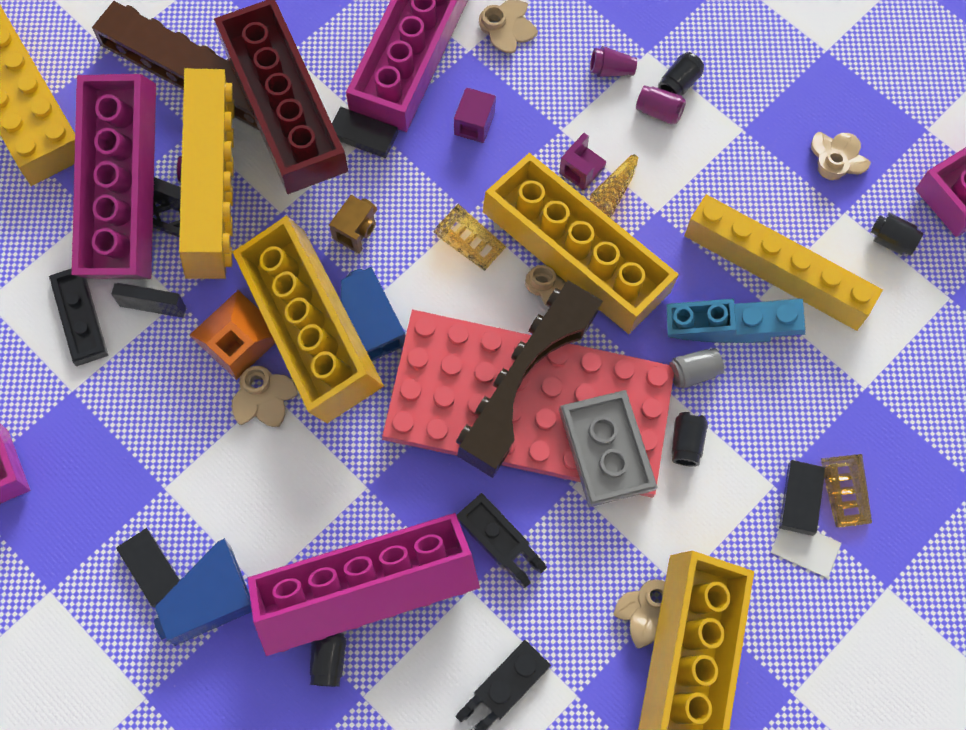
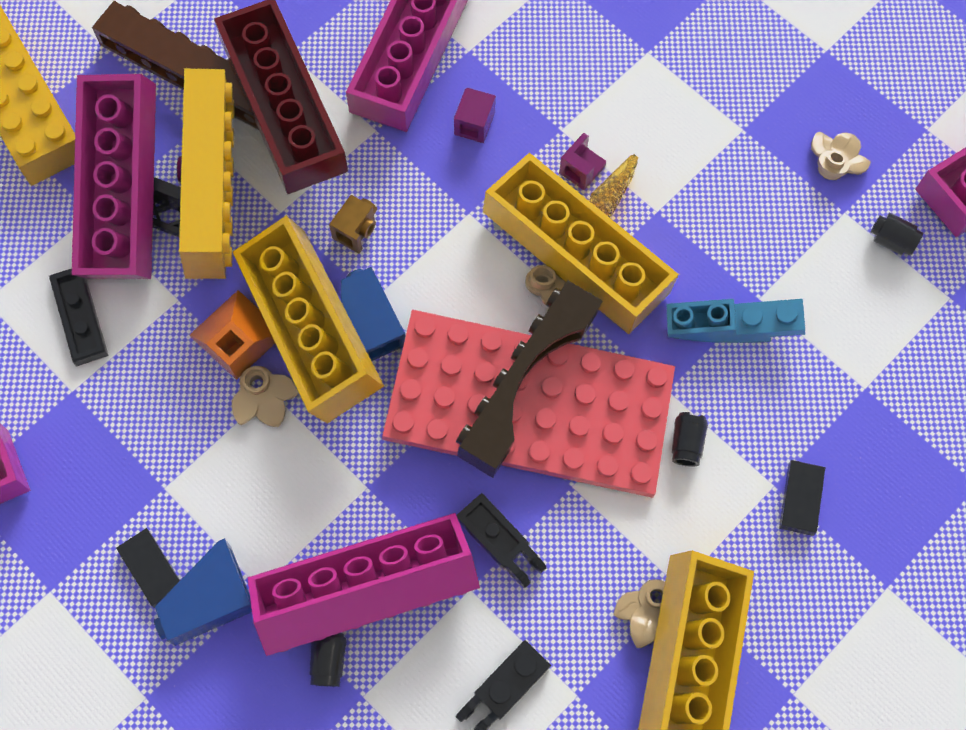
black tile [111,283,186,318] -> none
black tile [332,107,398,158] -> none
clear yellow slope [434,204,506,271] -> none
tan plate [479,0,538,53] -> none
light grey tile [559,390,658,507] -> none
magenta cone [590,46,637,77] -> none
magenta piece [636,85,686,125] -> none
black piece [658,52,704,96] -> none
light grey piece [669,348,724,389] -> none
yellow brick [684,194,883,331] -> none
white sticker [771,529,841,578] -> none
clear yellow slope [821,454,872,527] -> none

